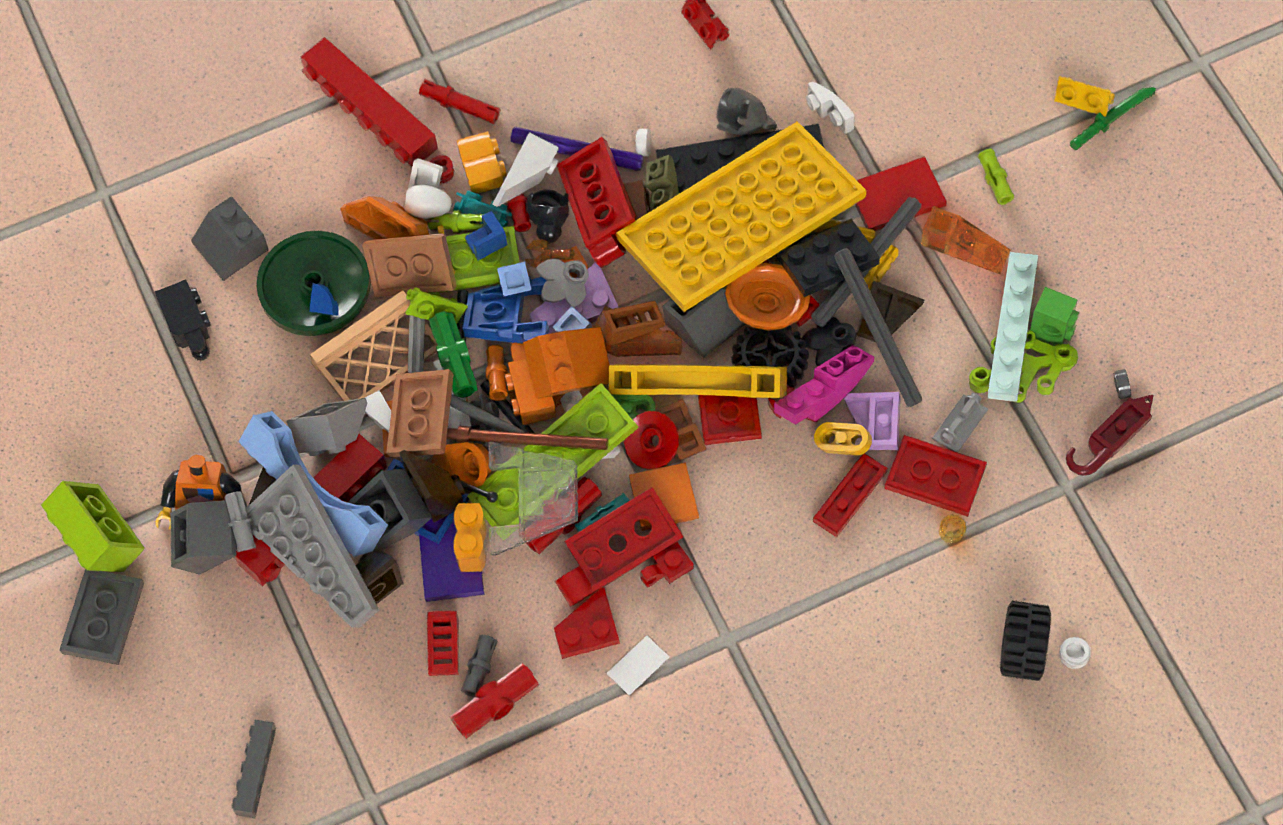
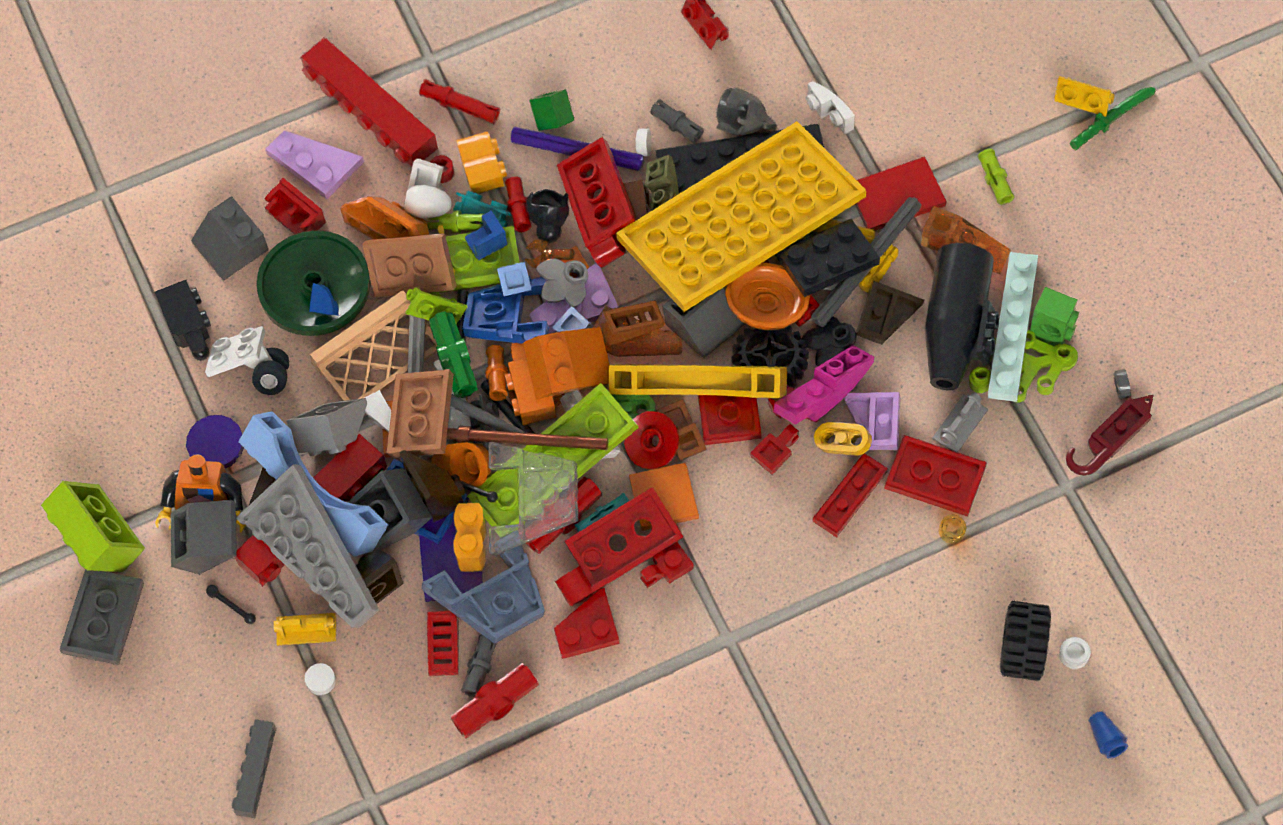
light grey axle [225,491,256,552] -> none
white slope [492,132,559,207] -> none
white sticker [606,636,670,695] -> none
dark grey axle [834,248,922,407] -> none
none -> dark purple tile [186,415,244,469]
none -> white plate [205,326,289,395]
none -> black hinge [206,585,256,625]
none -> red hinge [265,178,326,235]
none -> lavender wing [266,130,364,199]
none -> yellow hinge [274,612,336,646]
none -> white tile [305,663,336,695]
none -> sand blue wing [421,531,545,644]
none -> green panel [529,89,574,131]
none -> dark grey pin [650,99,704,143]
none -> red plate [750,424,799,475]
none -> black piece [924,243,999,391]
none -> blue cone [1088,711,1128,759]

